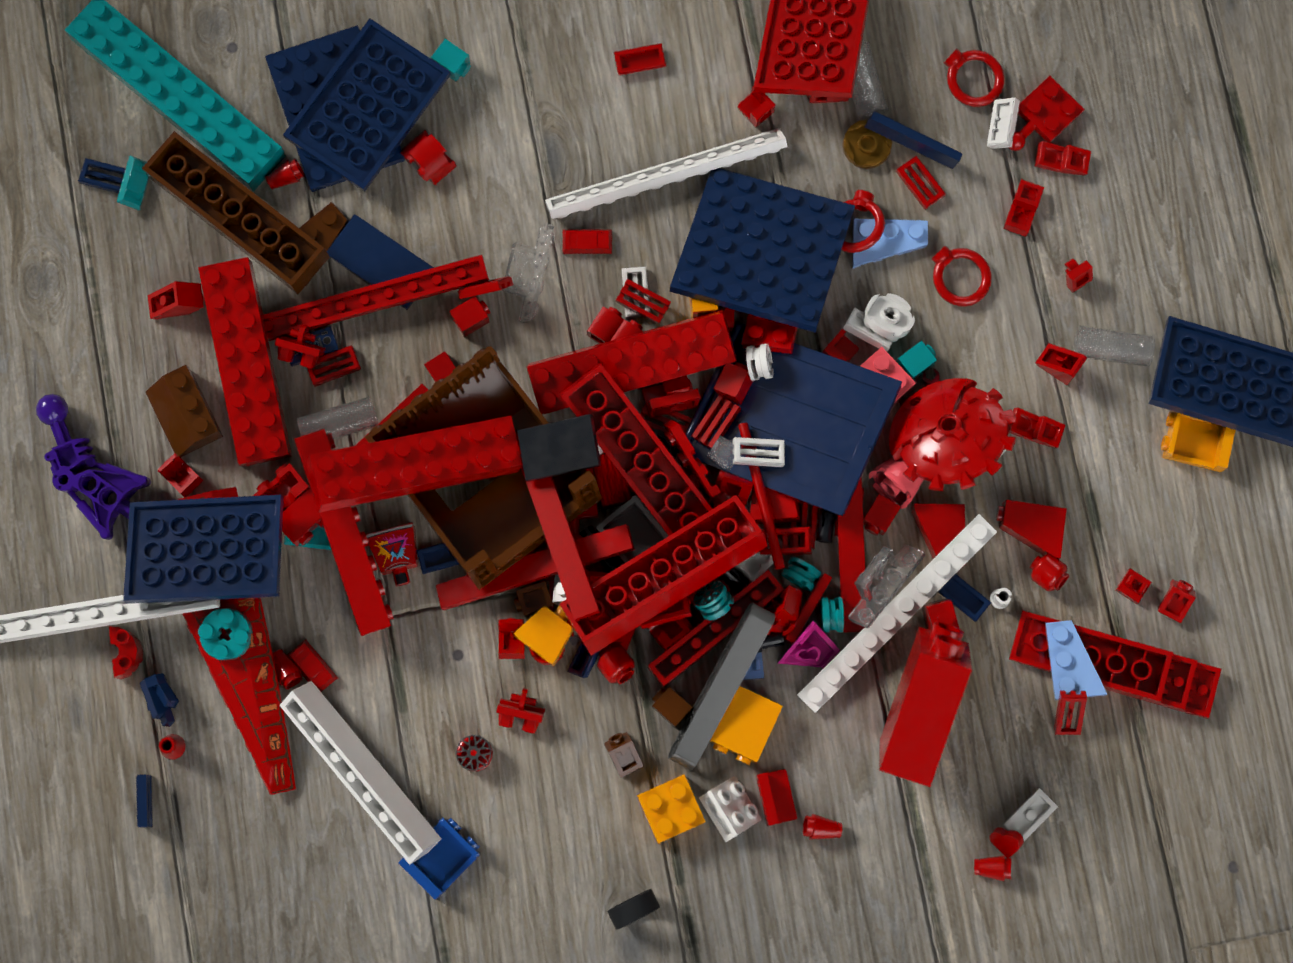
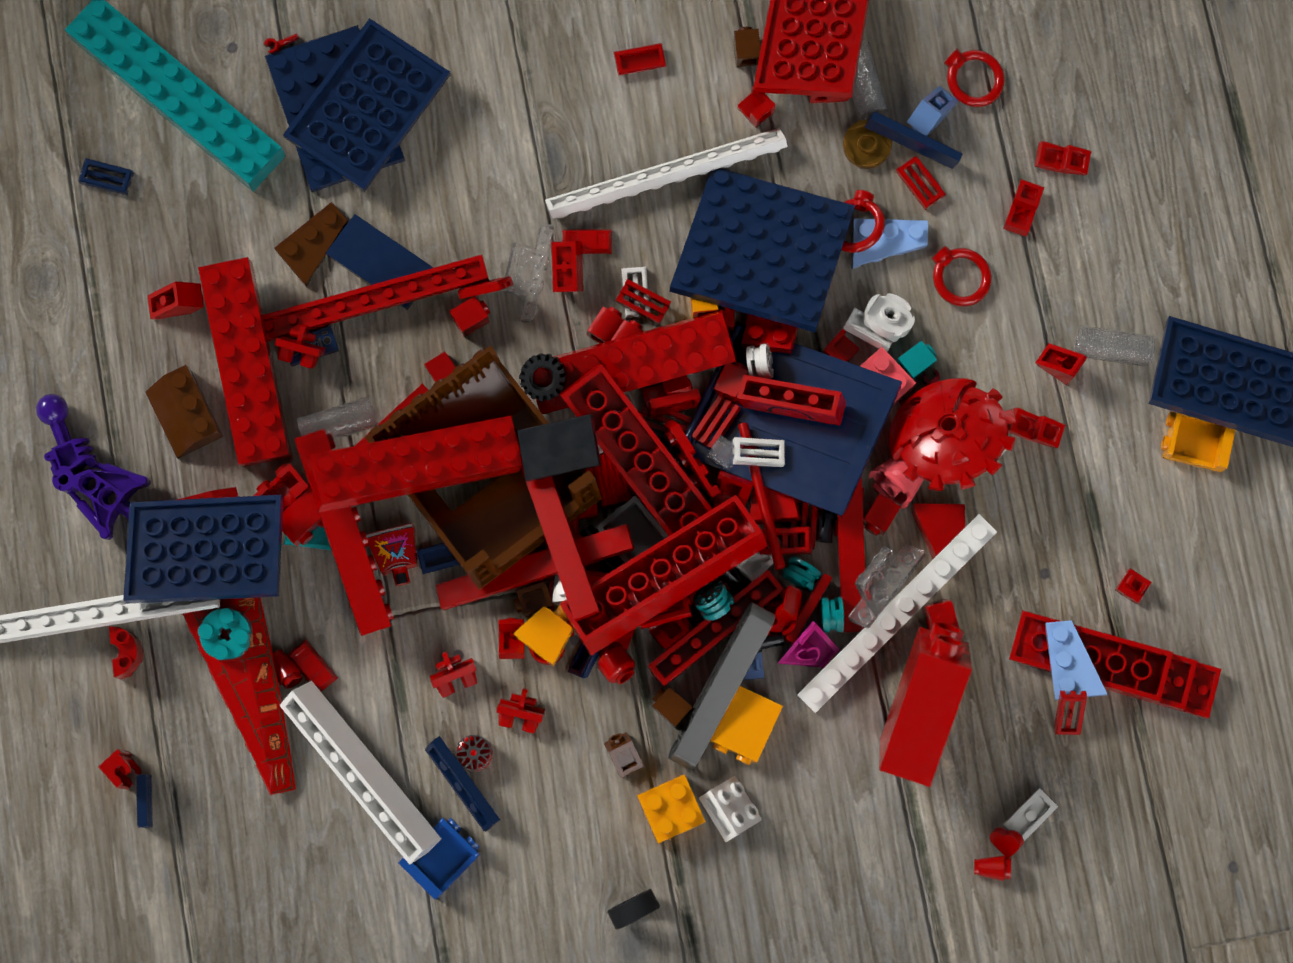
teal tile [116,155,149,210] -> none
dark blue rock [140,673,179,727] -> none
reddish brown brick [142,131,330,295] -> none
red bracket [158,453,203,498] -> none
red cone [159,734,186,760] -> none
red cone [265,159,304,190] -> none
red tile [307,345,361,387] -> none
red cylinder [401,130,457,185] -> none
teal brick [431,39,471,82] -> none
red panel [756,769,797,826] -> none
red cone [803,814,842,840] -> none
dark blue tile [938,574,992,622] -> none
white plate [987,98,1020,149] -> none
white pin [990,588,1012,609] -> none
red slope [996,500,1067,559] -> none
red plate [1008,76,1085,151] -> none
red head [1030,554,1069,592] -> none
red tile [1065,258,1093,293] -> none
red bracket [1158,579,1196,623] -> none
none -> red hinge [98,749,141,790]
none -> red hand [264,33,299,54]
none -> dark blue tile [425,736,500,832]
none -> red hips [430,651,477,698]
none -> black tyre [519,353,567,401]
none -> red hinge [551,241,584,292]
none -> reddish brown brick [733,27,761,67]
none -> red brick [737,374,846,426]
none -> medium blue slope [907,86,958,136]

